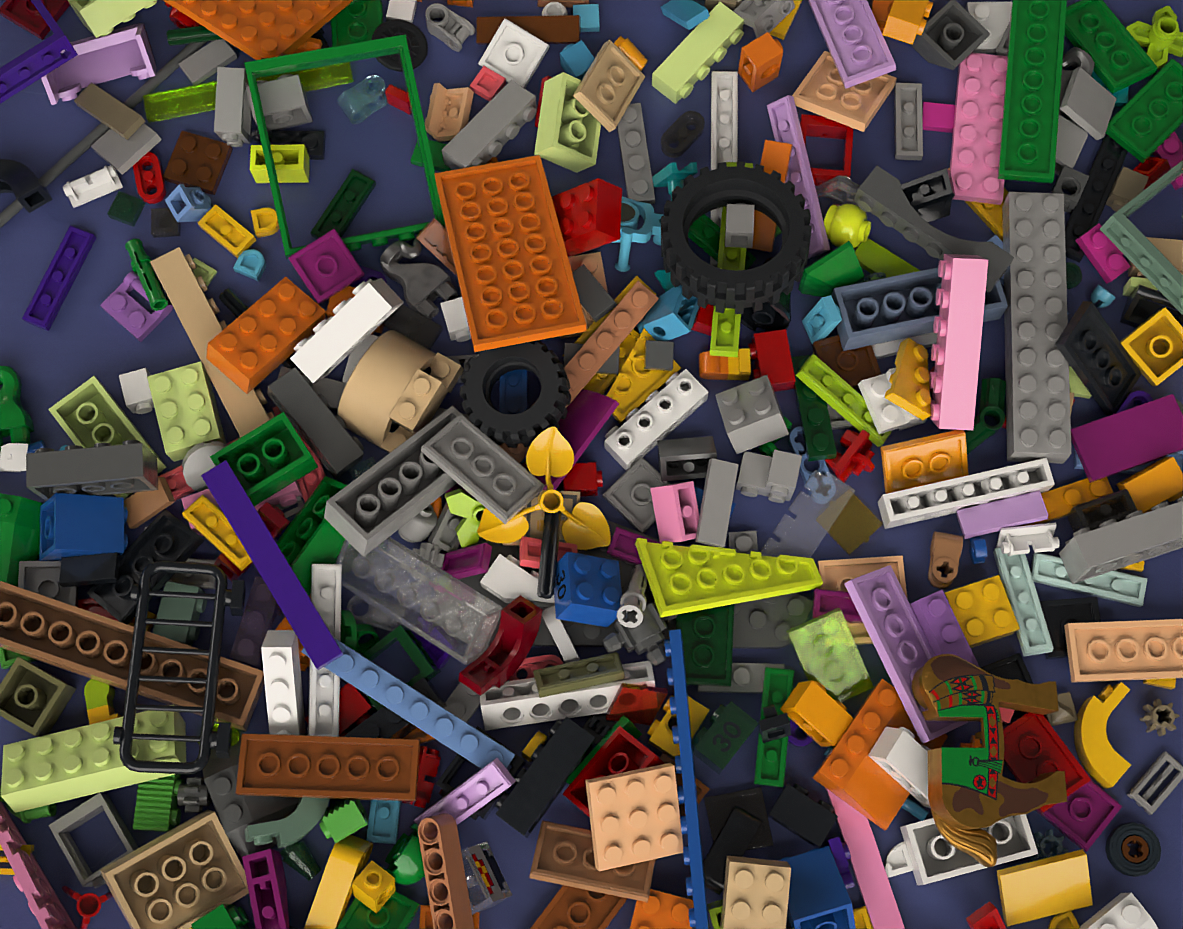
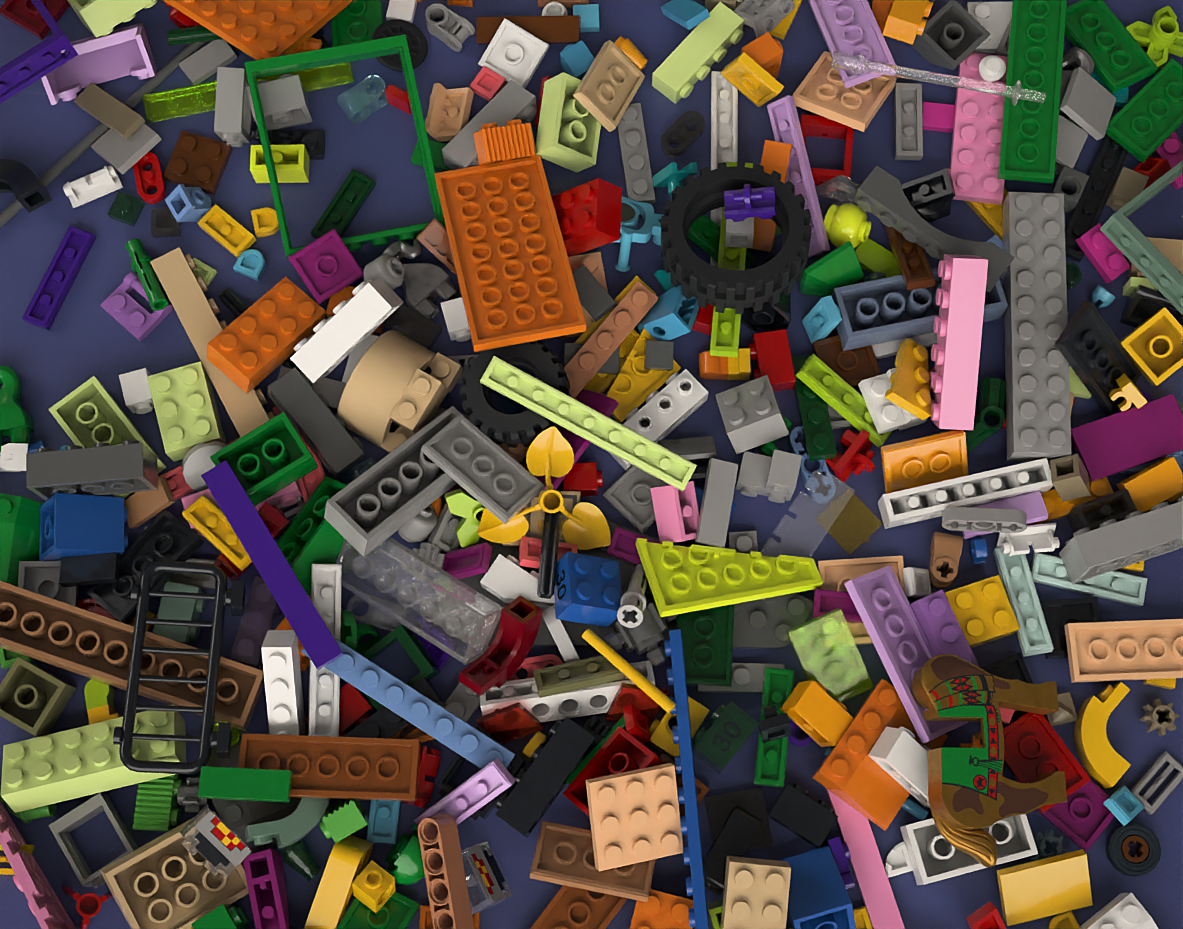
none -> brick [180,806,252,878]
none -> green tile [198,766,293,802]
none -> light grey head [364,255,405,290]
none -> orange brick [473,119,536,165]
none -> clear red piece [476,702,543,744]
none -> yellowish green tile [480,356,697,491]
none -> yellow bar [582,628,676,713]
none -> red tile [623,704,651,744]
none -> yellow tile [720,52,784,107]
none -> dark purple hips [724,184,776,222]
none -> clear bar [830,51,1046,105]
none -> reddish brown tile [881,222,935,290]
none -> white tile [903,567,931,598]
none -> light grey beam [942,507,1027,533]
none -> white plate [979,55,1006,82]
none -> dark tan brick [1050,453,1091,502]
none -> medium azure tile [1103,785,1145,826]
none -> yellow tile [1109,373,1147,411]

